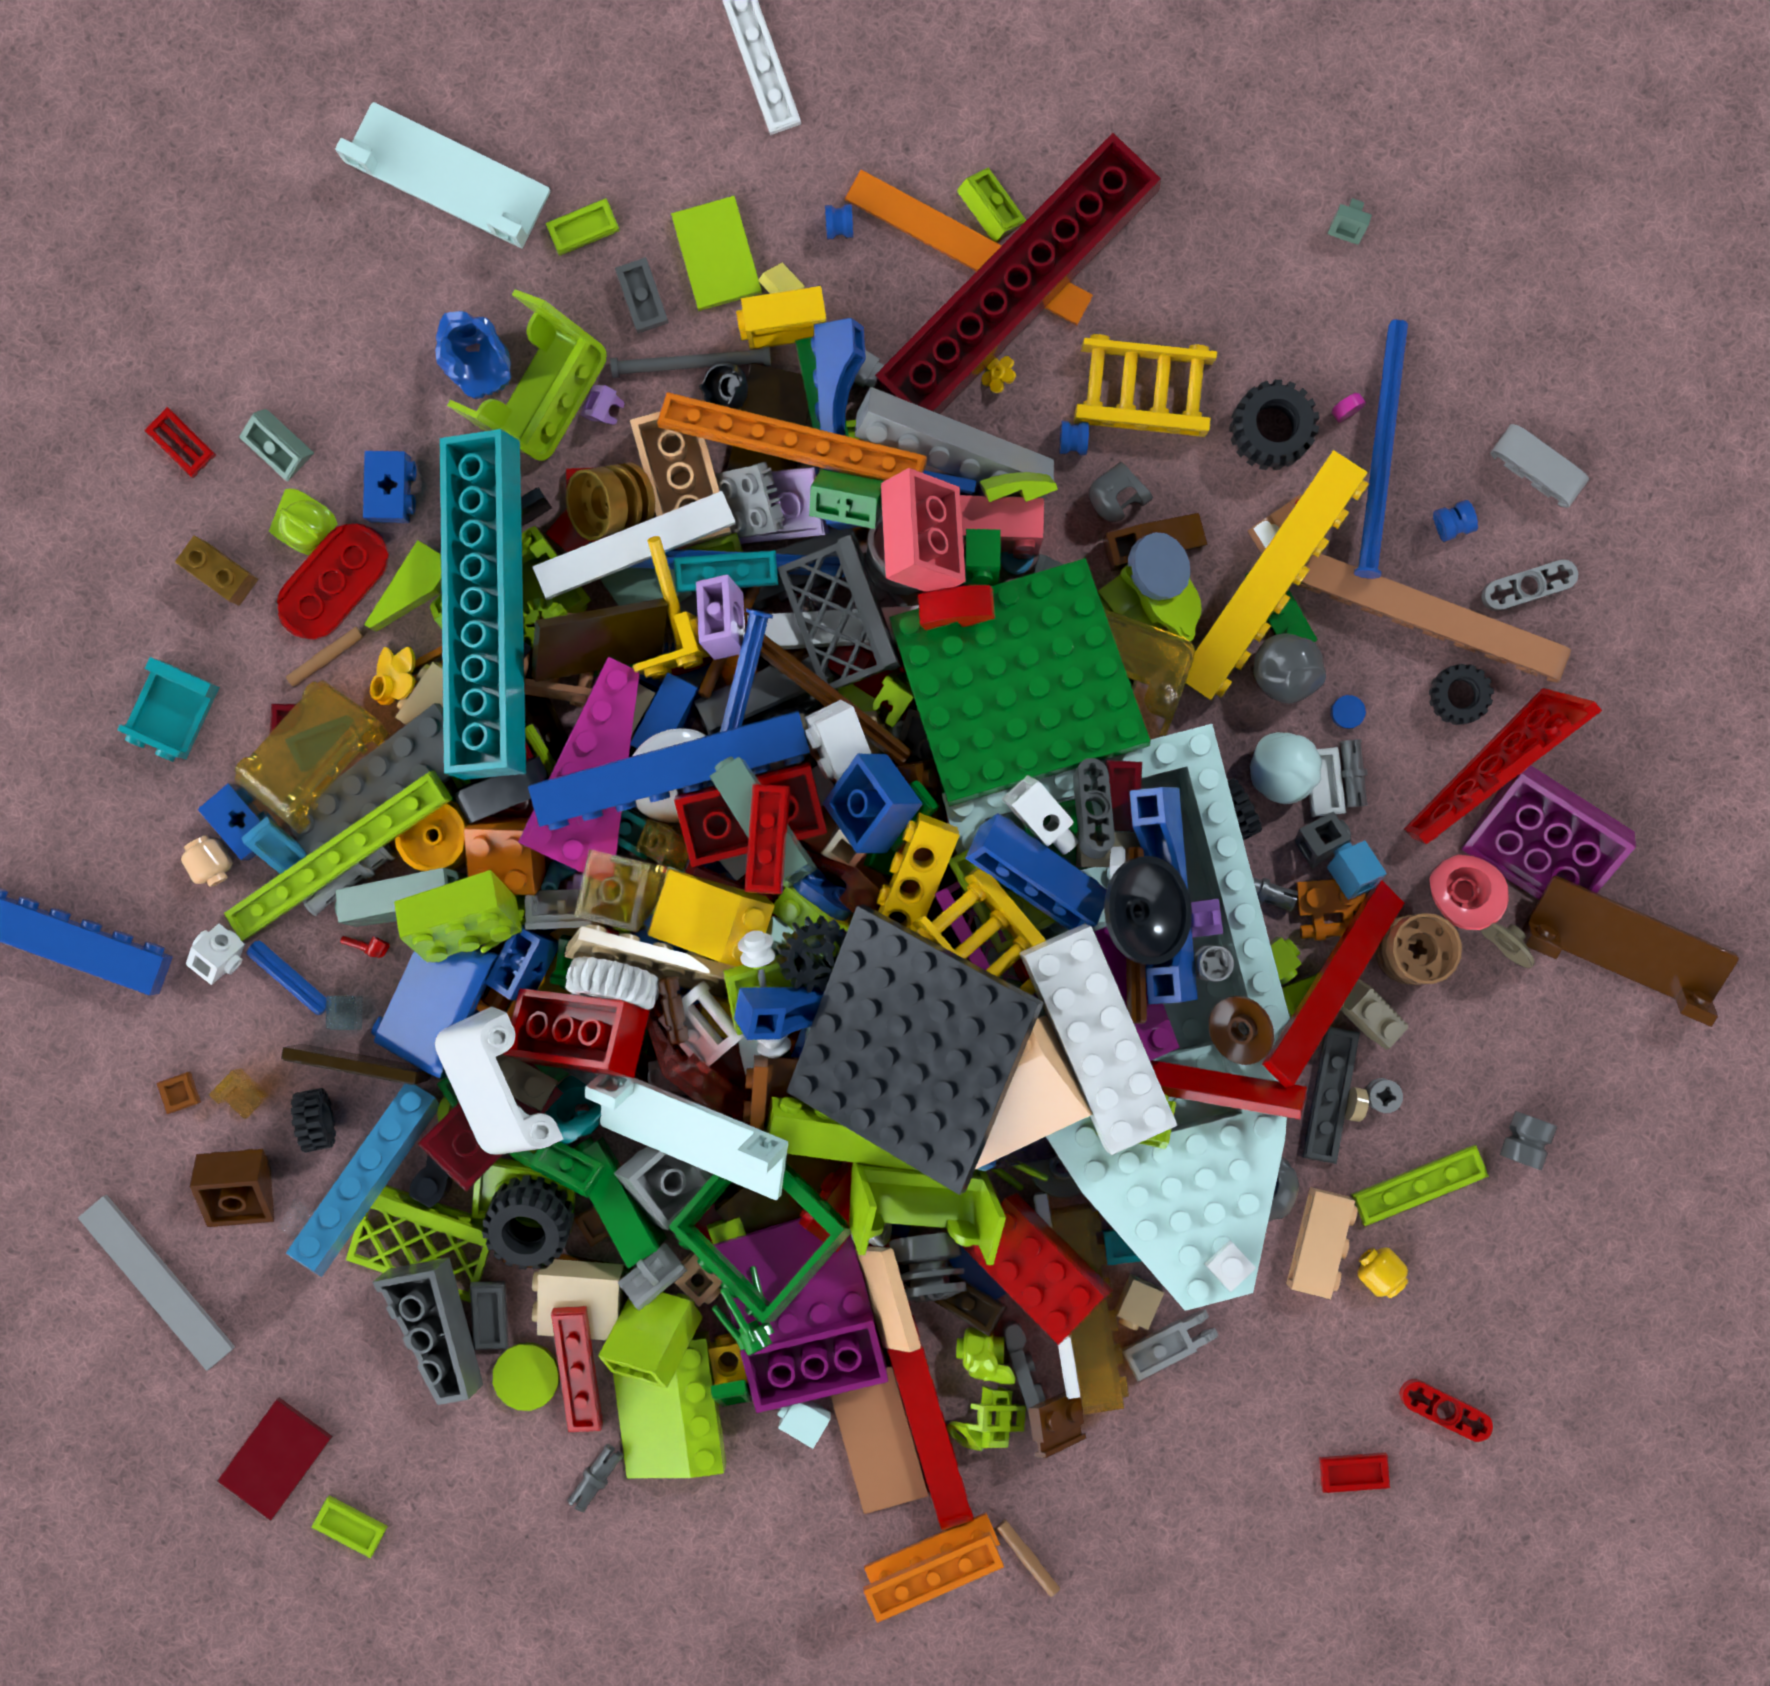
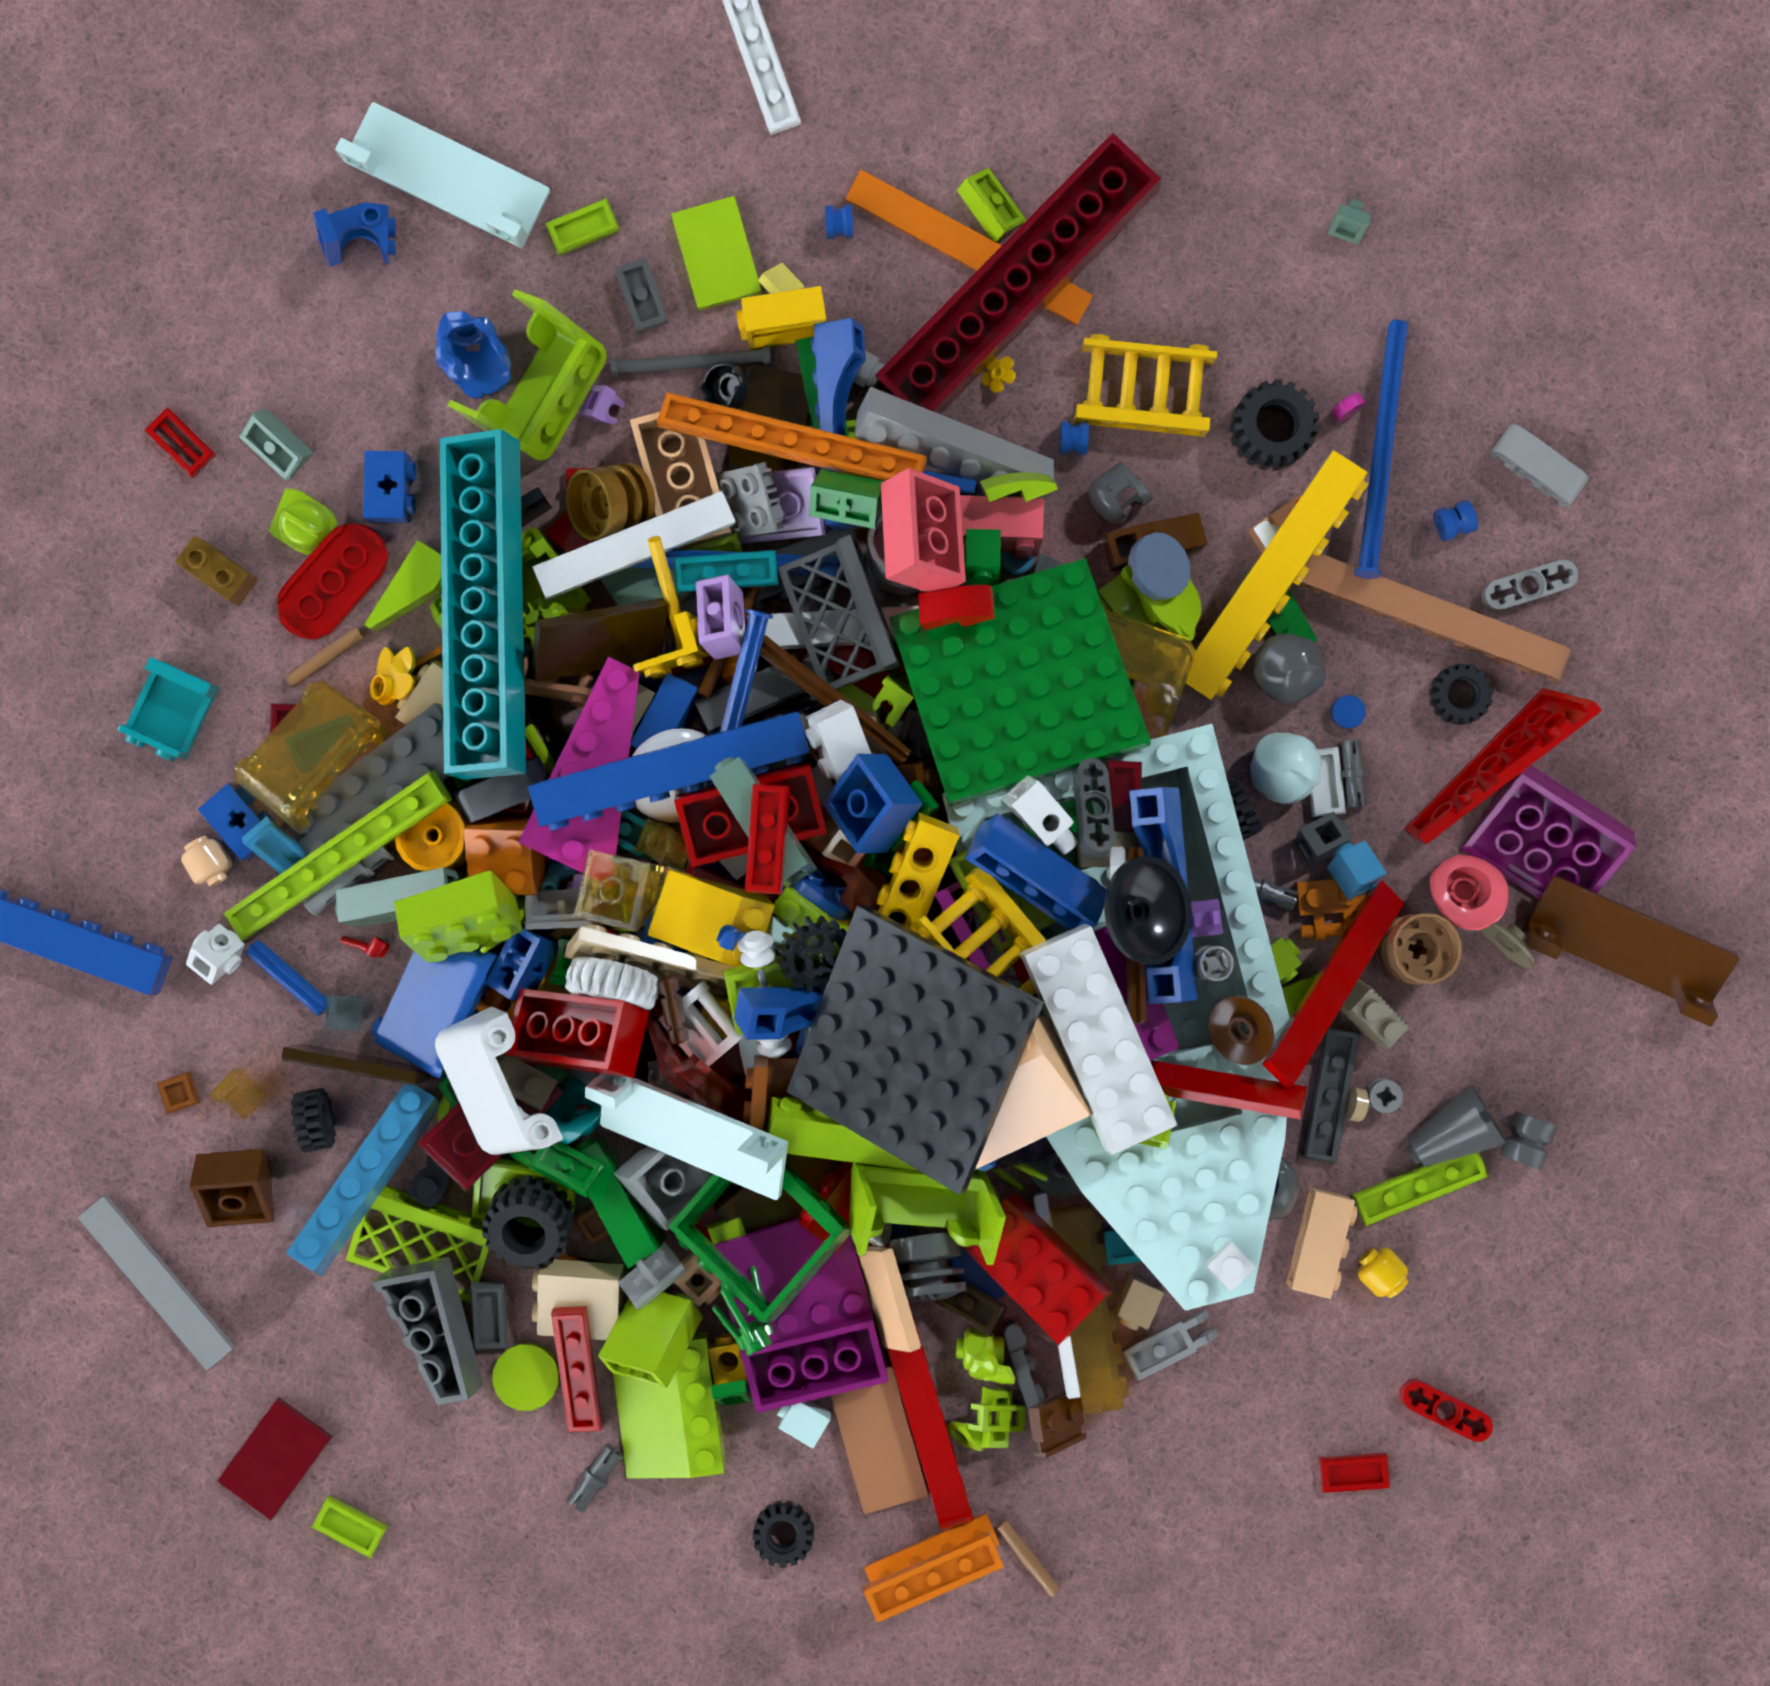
none -> blue tile [313,202,396,267]
none -> blue hand [716,924,747,951]
none -> black tyre [753,1500,814,1568]
none -> dark grey cone [1406,1085,1506,1167]

